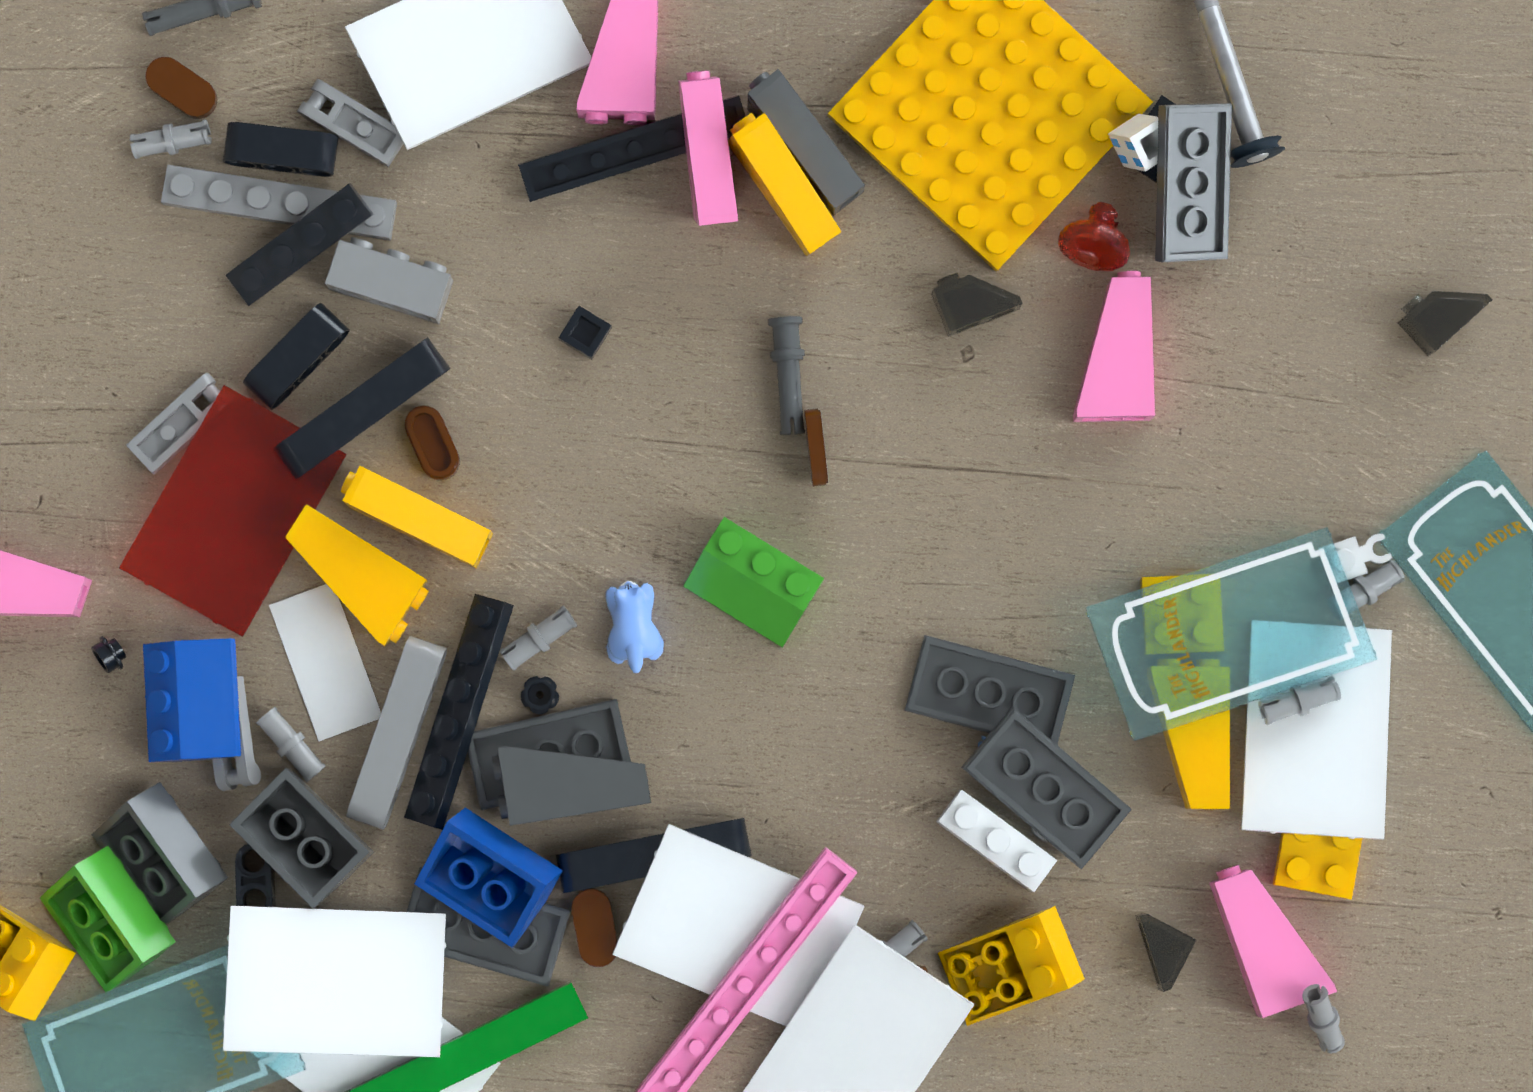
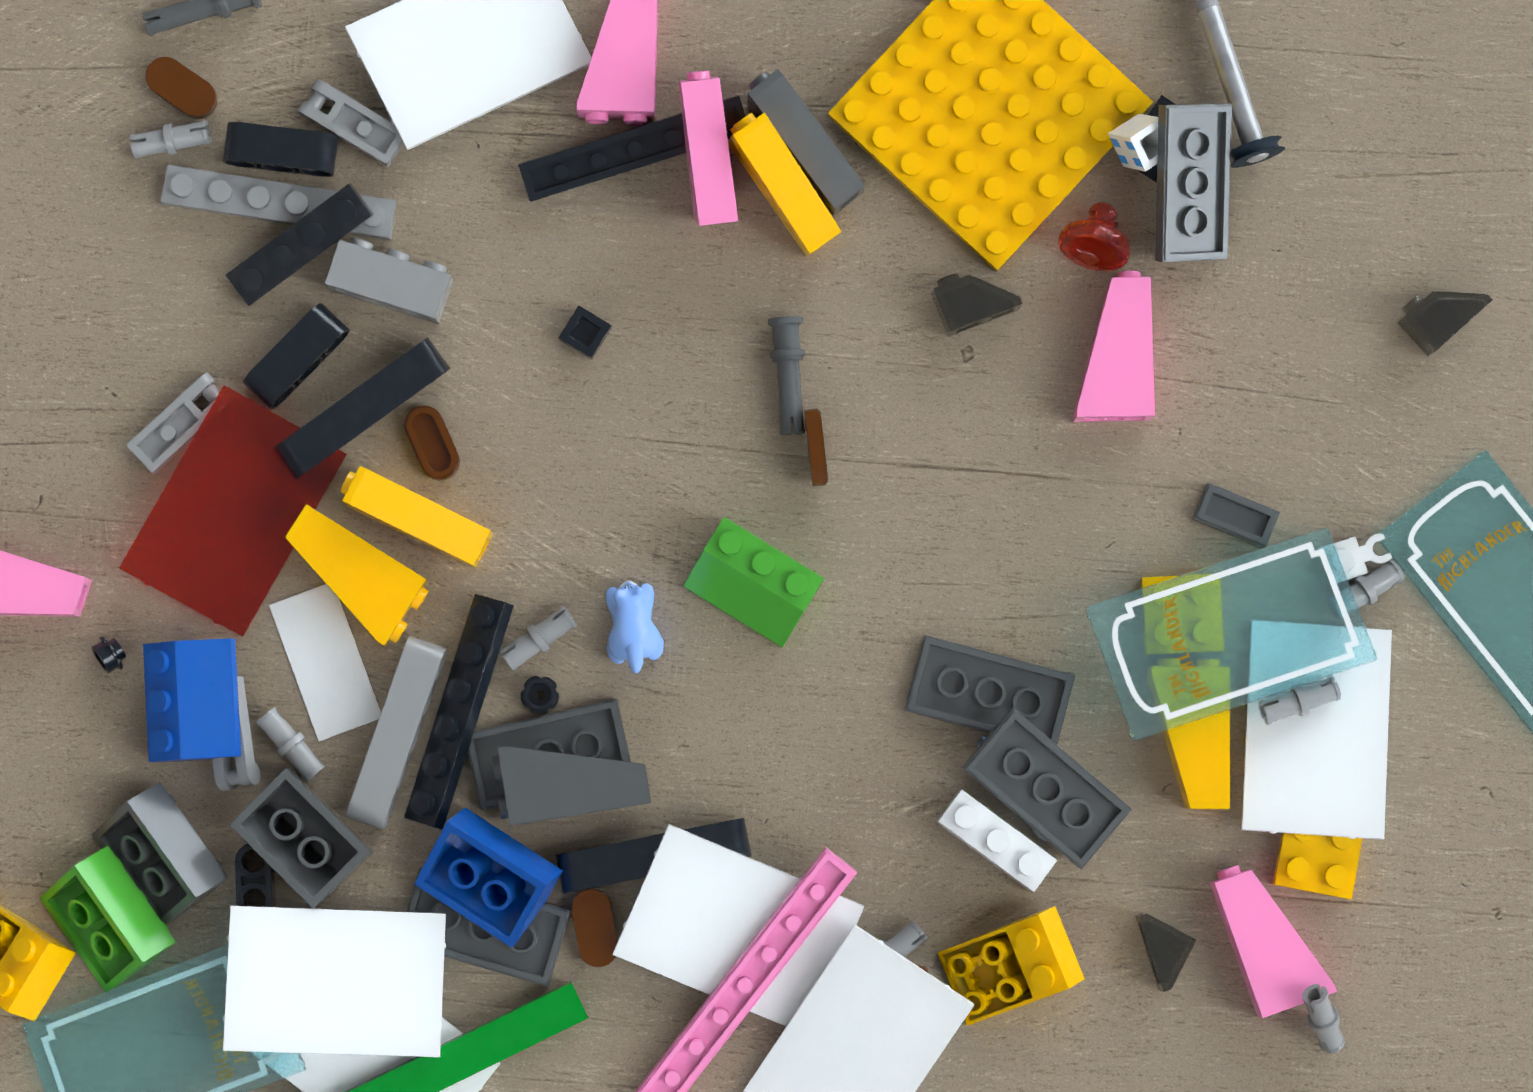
none -> dark grey tile [1192,483,1280,549]

